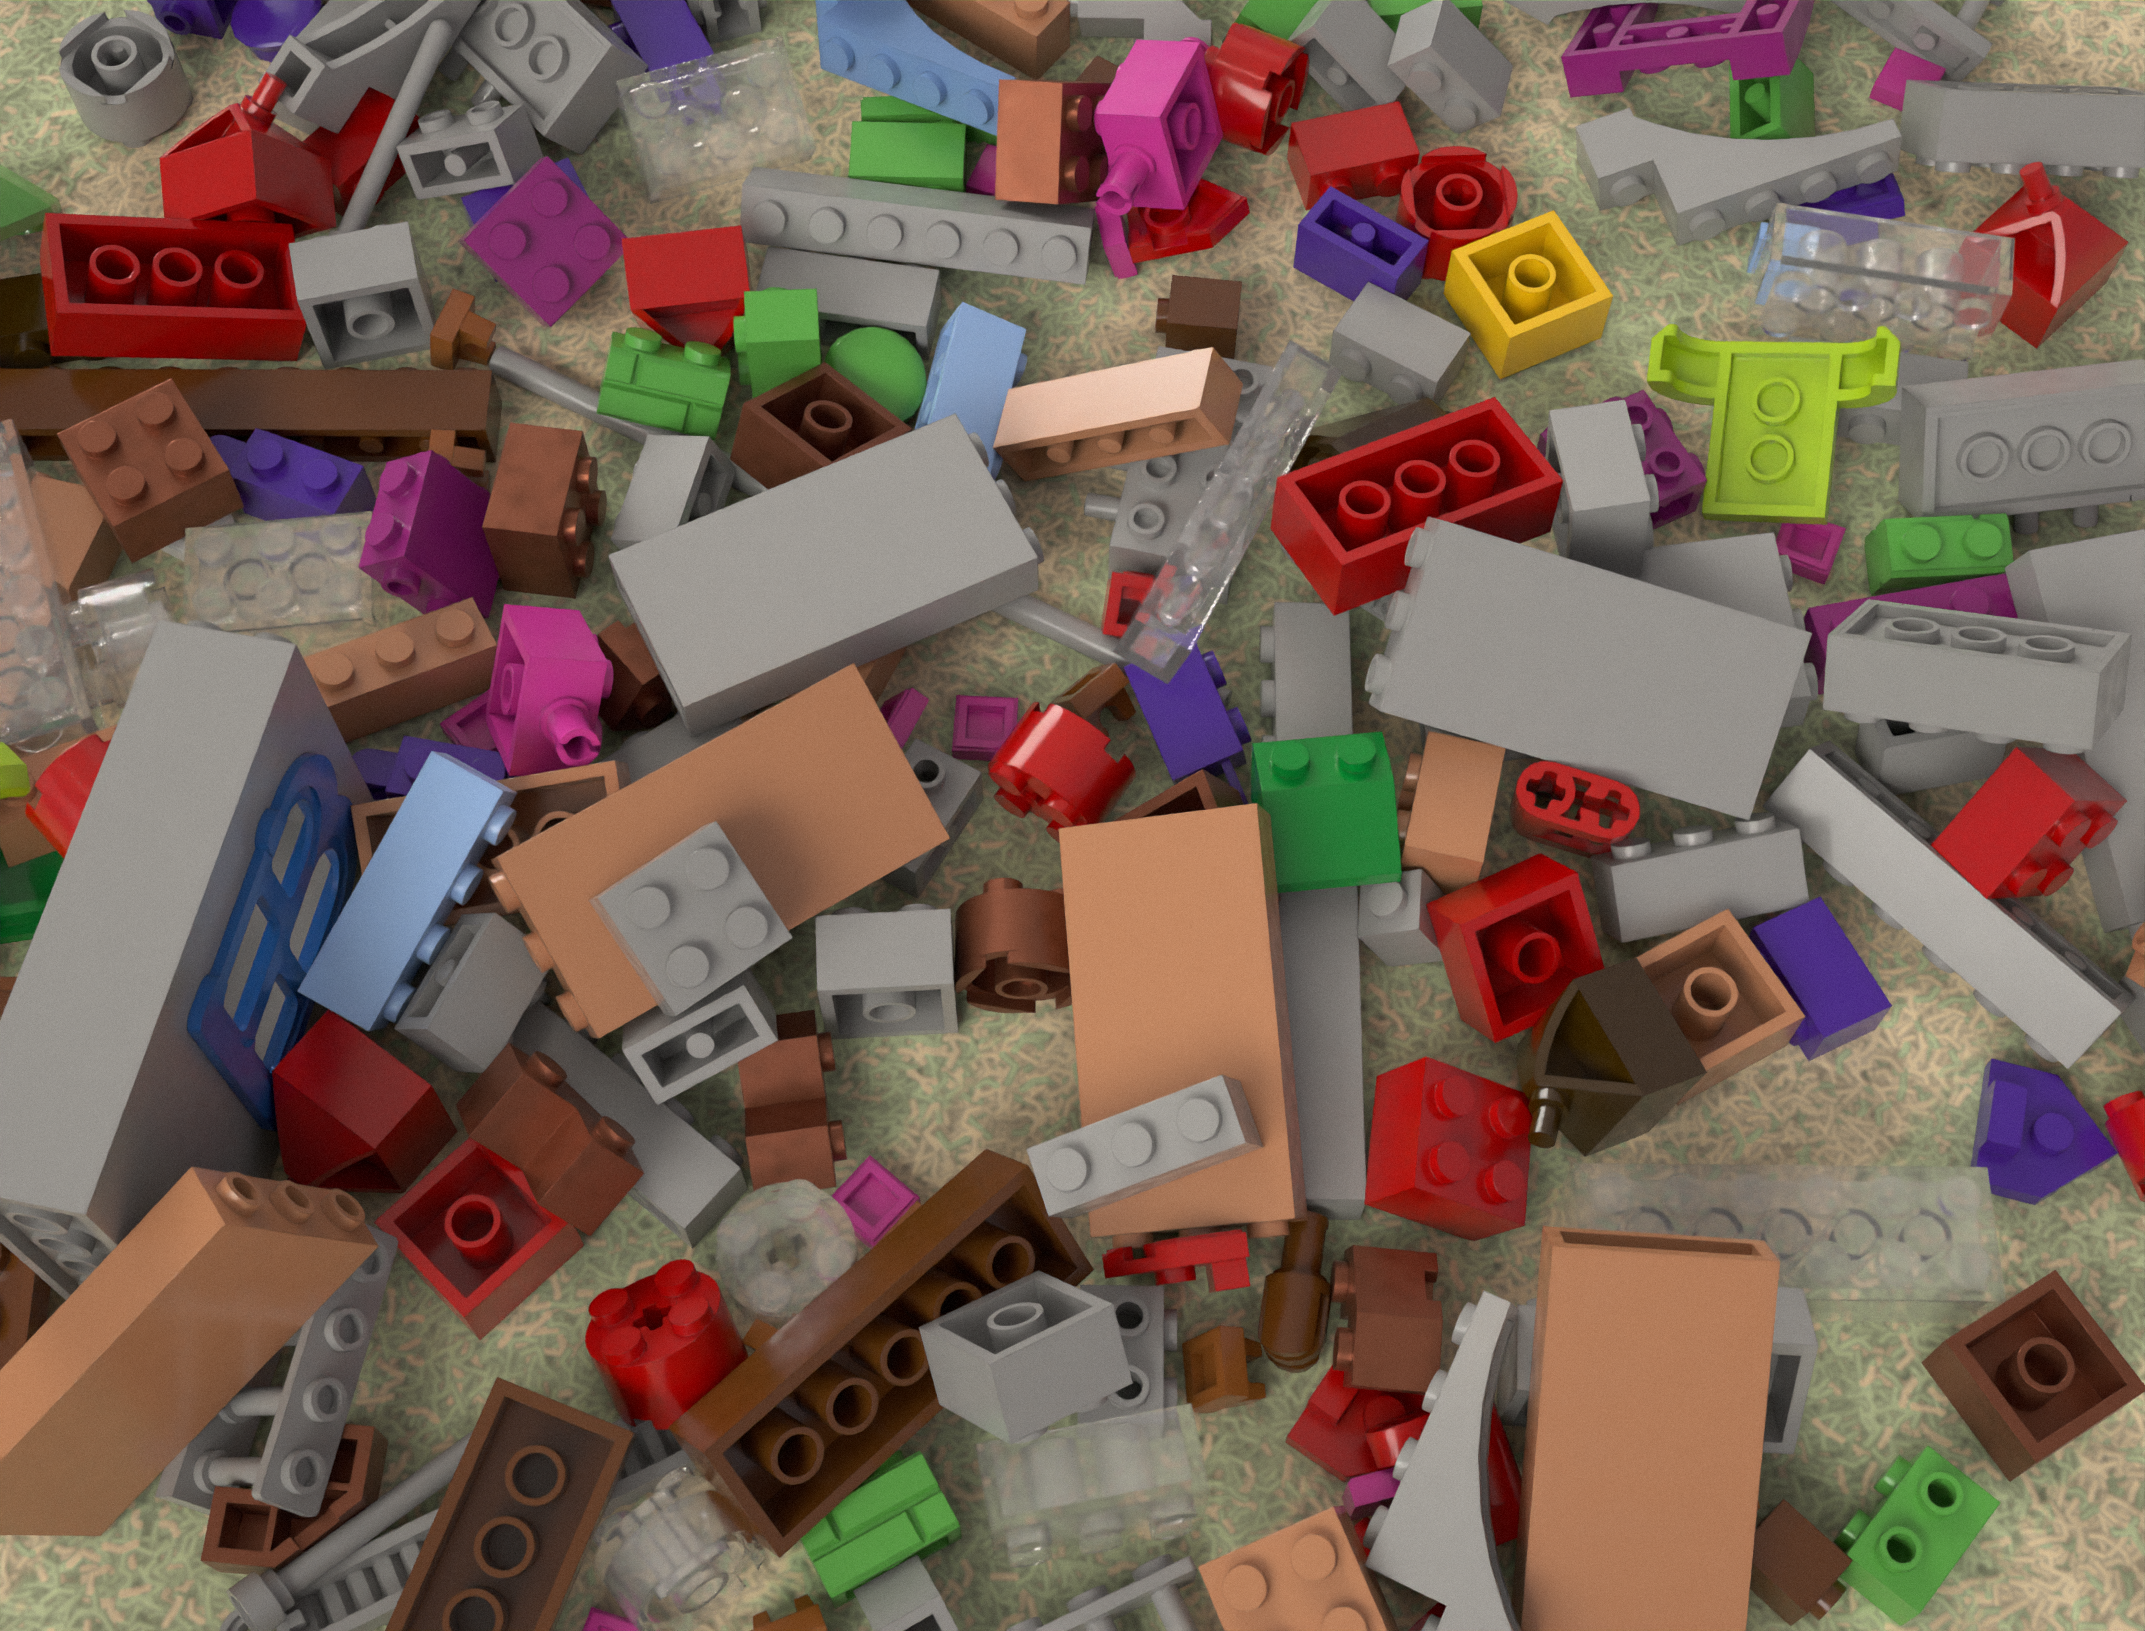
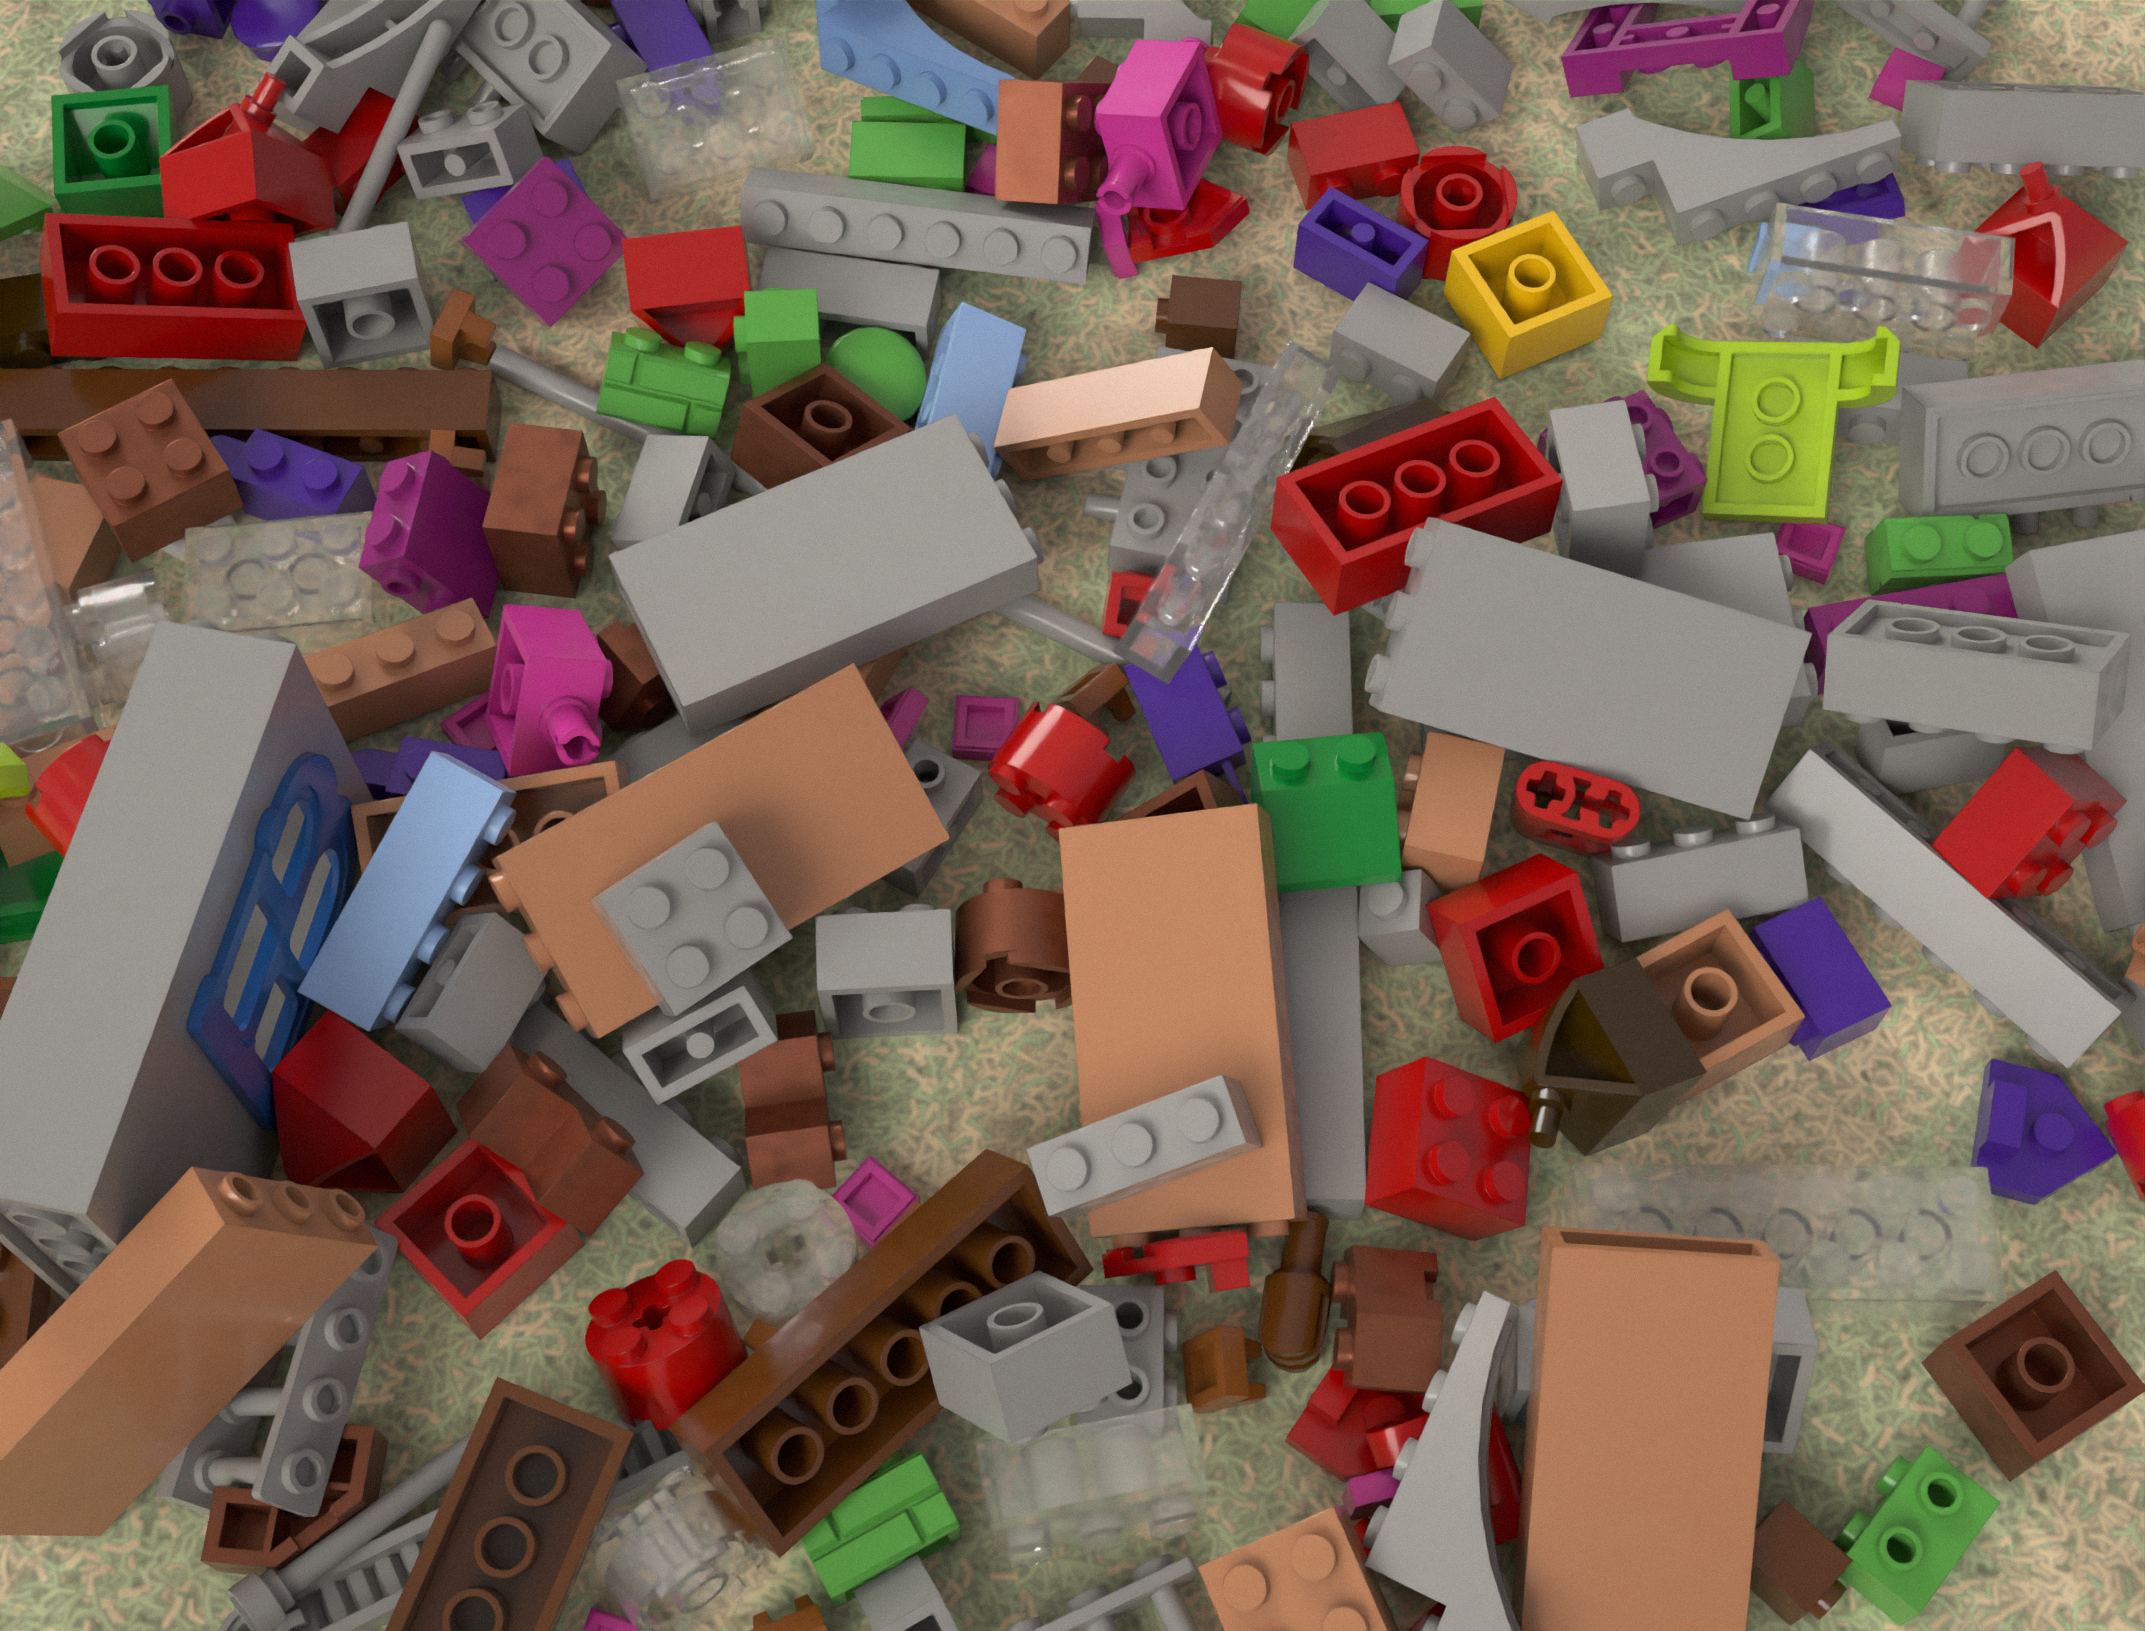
none -> green slope [51,85,181,218]

